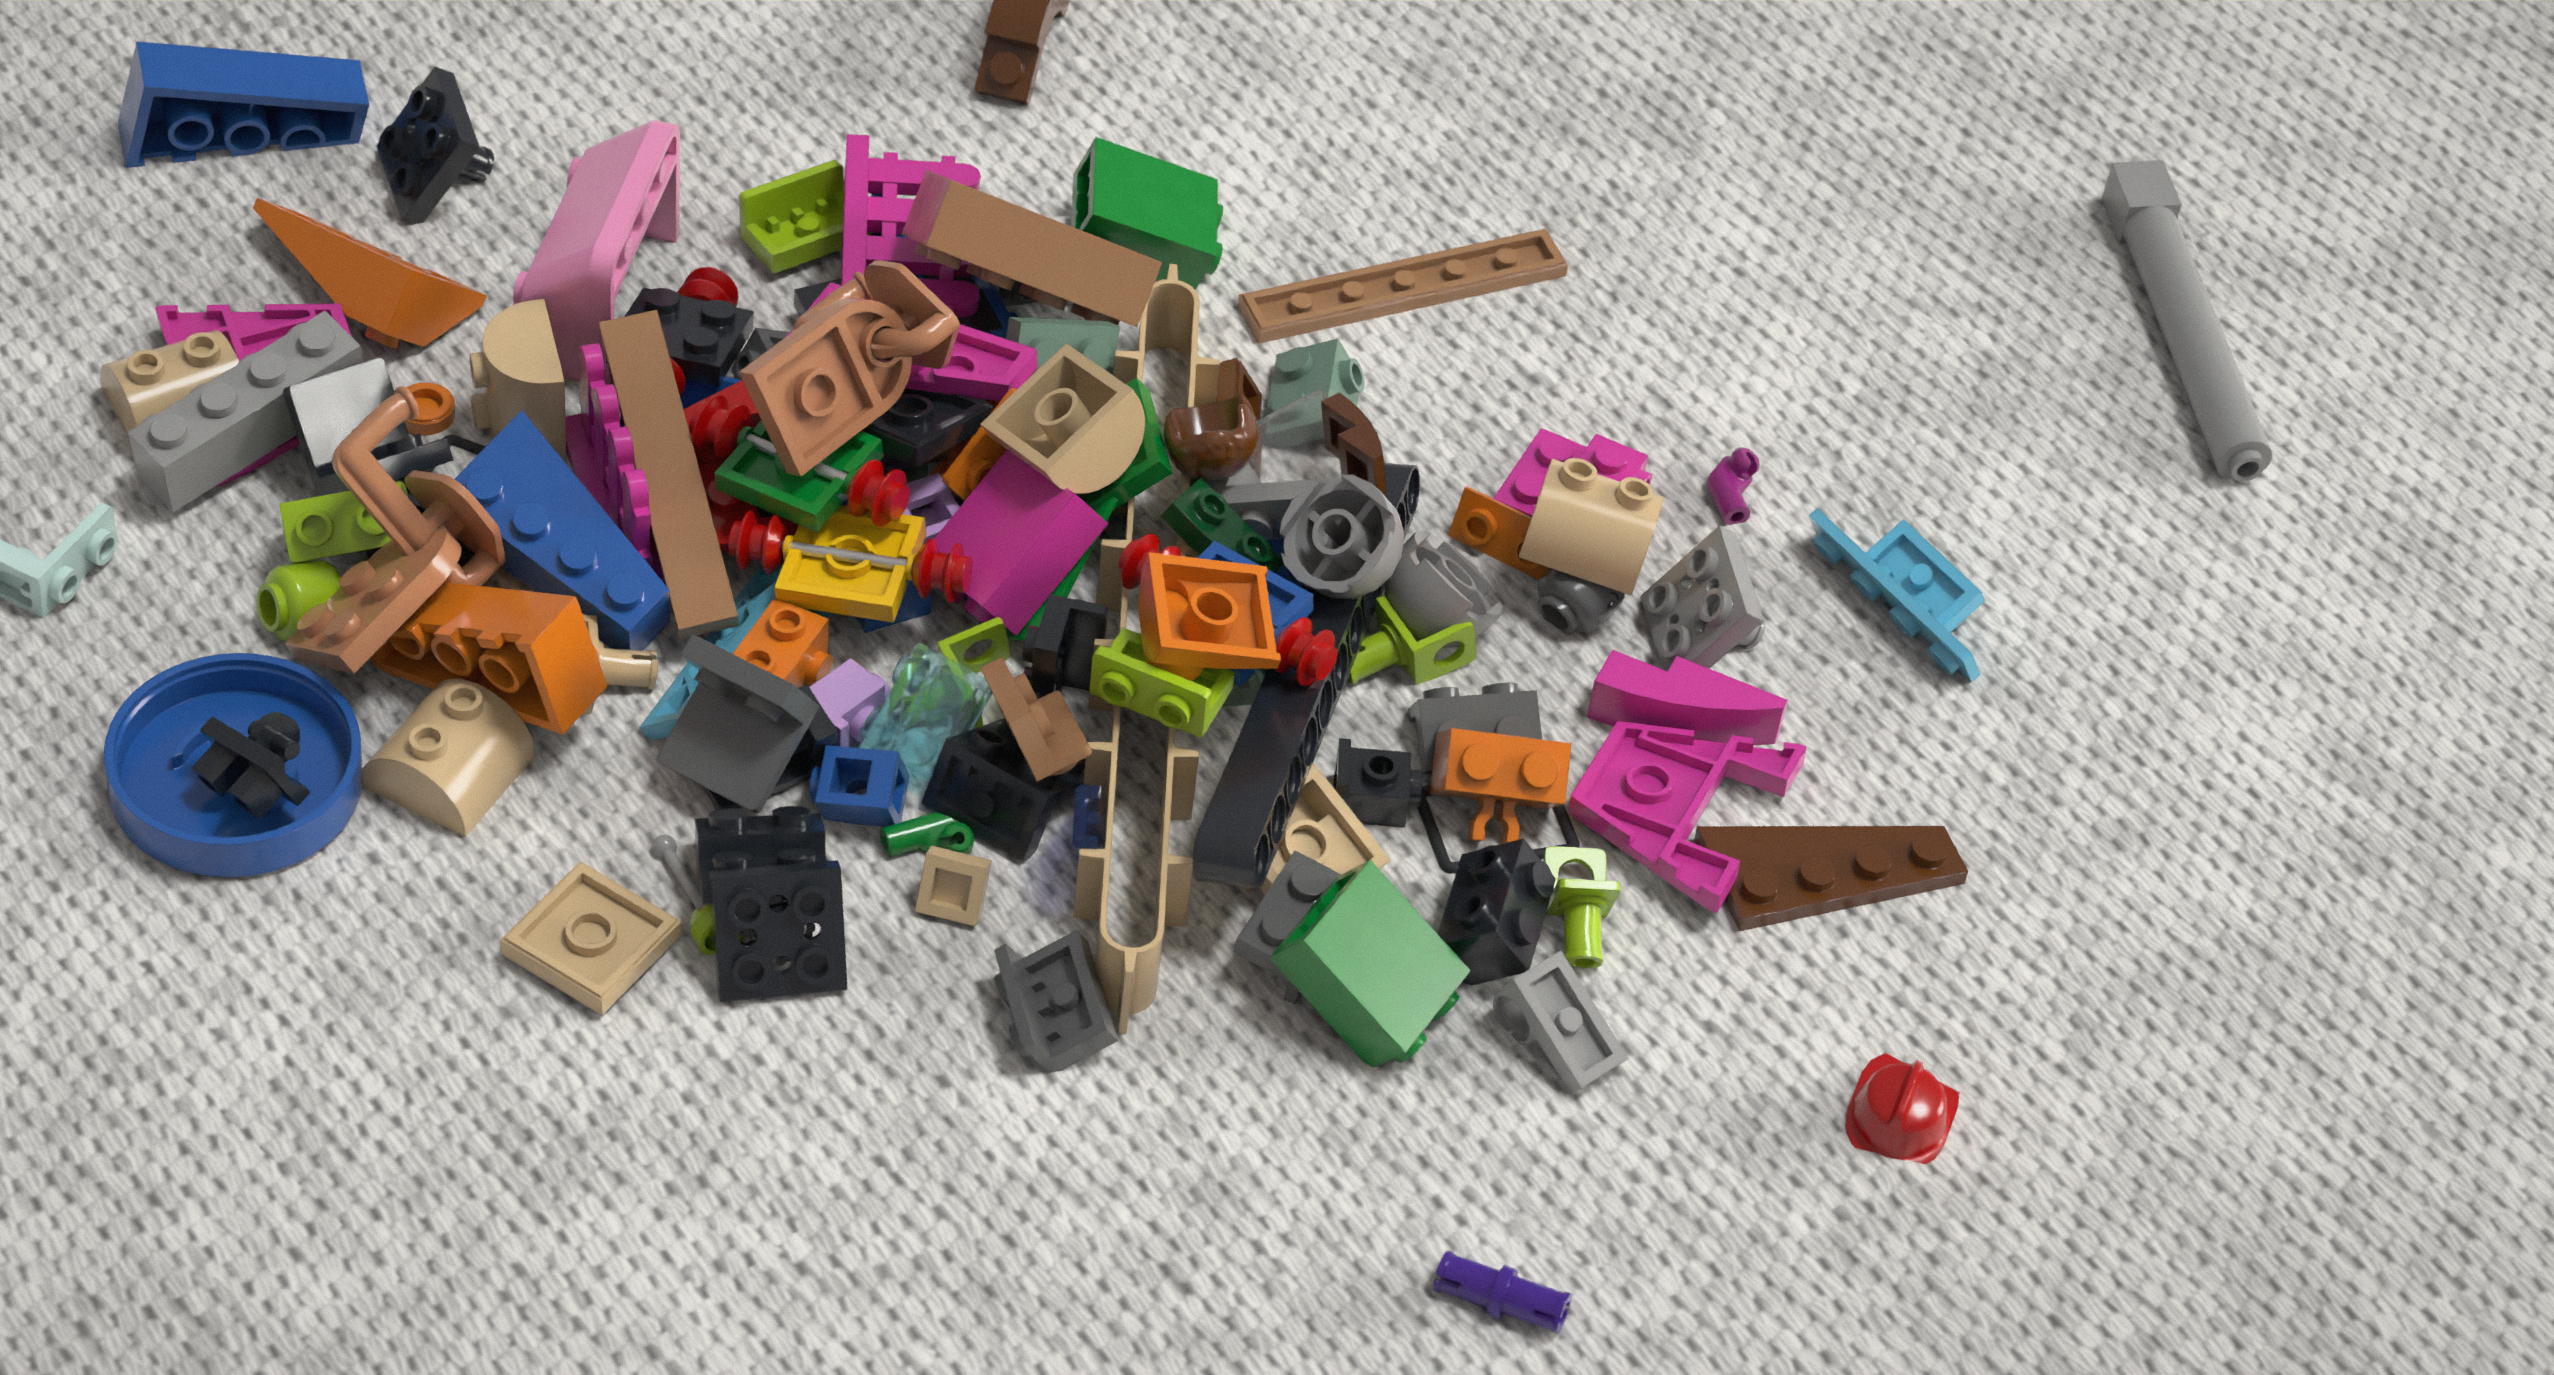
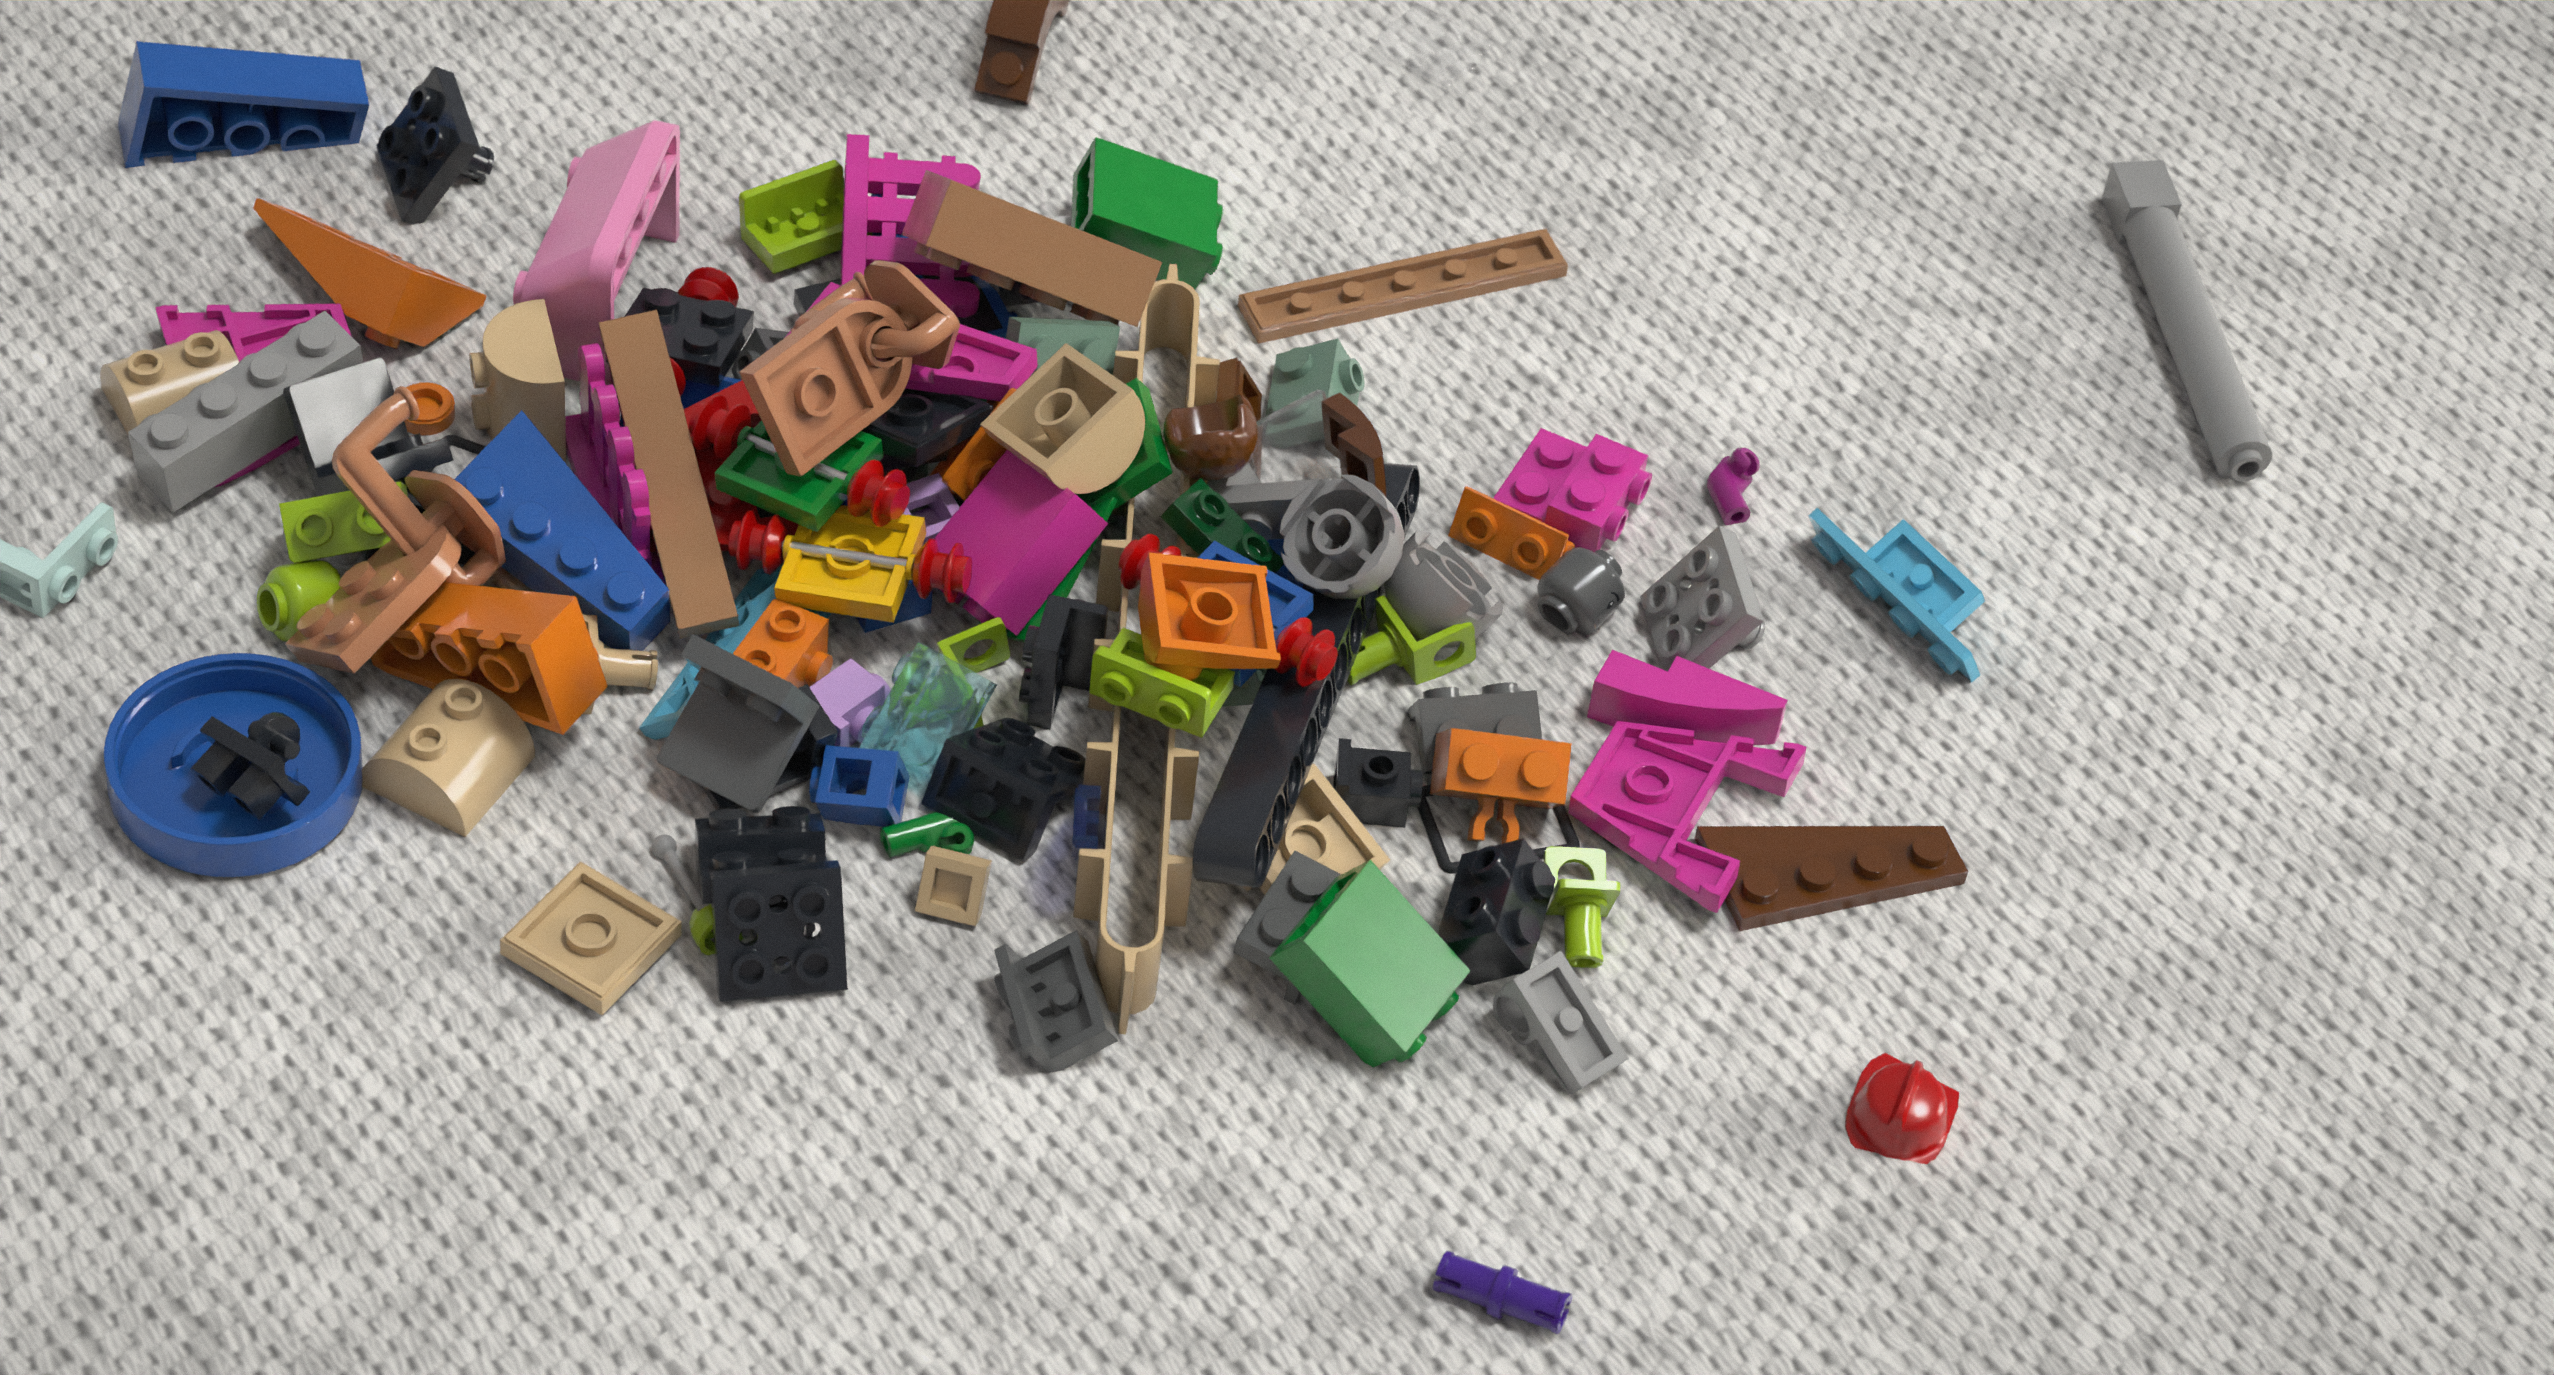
medium nougat bracket [980,657,1092,781] -> none
tan brick [1519,458,1664,595] -> none

